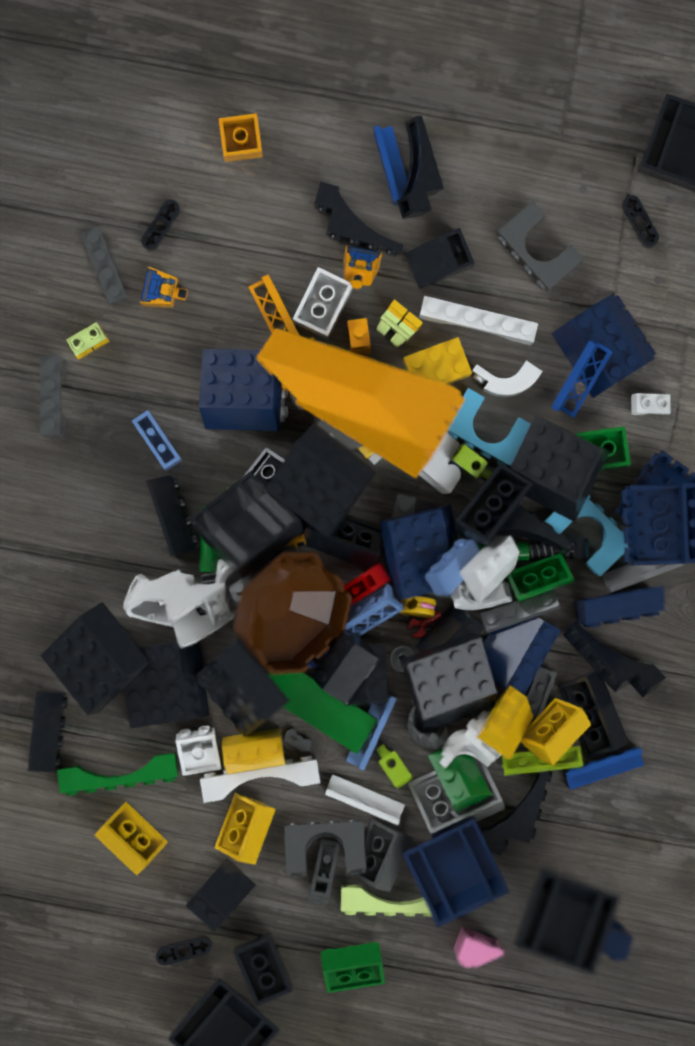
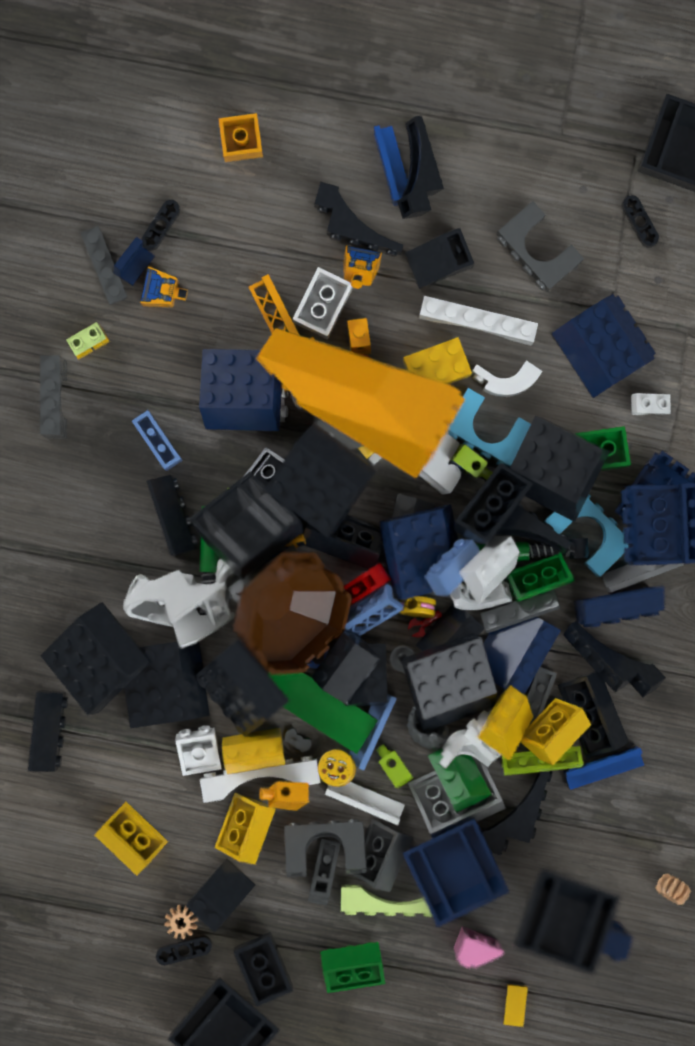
green arch [57,752,179,796] -> none
yellowish green hips [376,299,423,348] -> none
blue fence [551,339,613,418] -> none
none -> dark blue panel [114,237,155,286]
none -> light nougat gear [164,904,198,939]
none -> light orange torso [259,782,309,811]
none -> yellow head [318,749,356,787]
none -> yellow tile [503,984,528,1027]
none -> light nougat gear [655,874,691,905]

